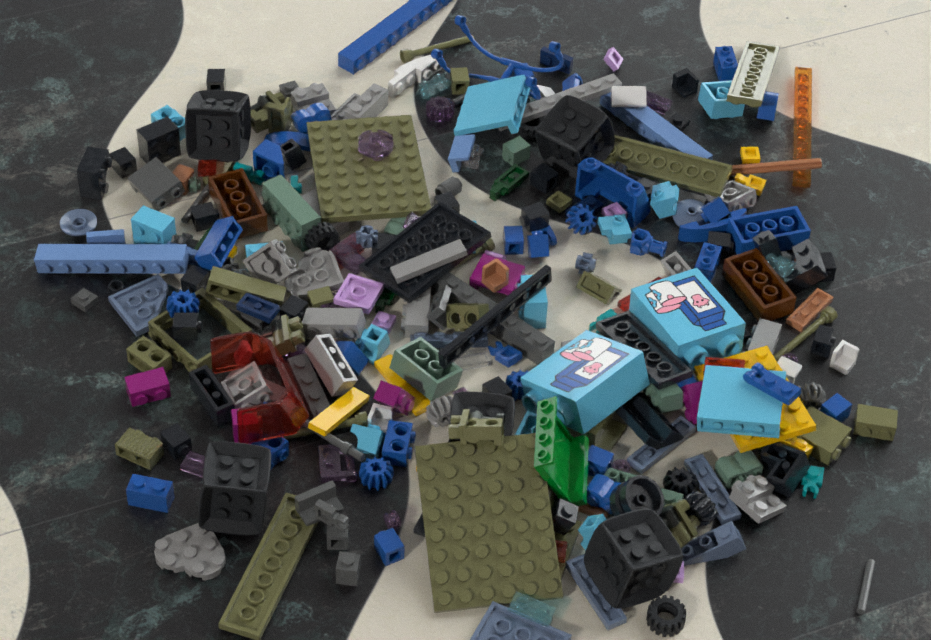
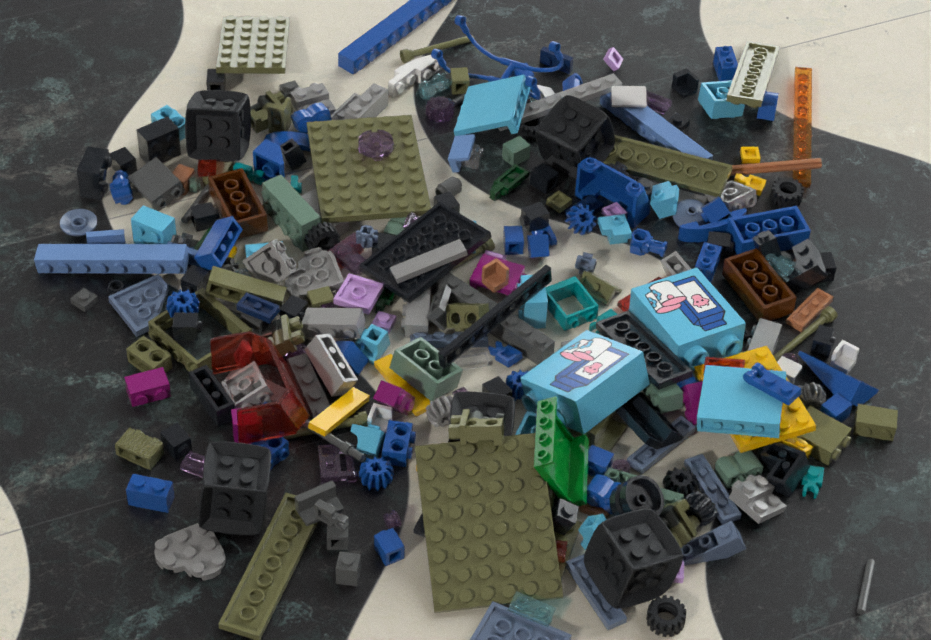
none -> blue connector [110,170,133,205]
none -> plate [216,15,290,74]
none -> teal window [546,276,599,331]
none -> black tyre [770,177,804,208]
none -> blue wedge [798,351,878,406]

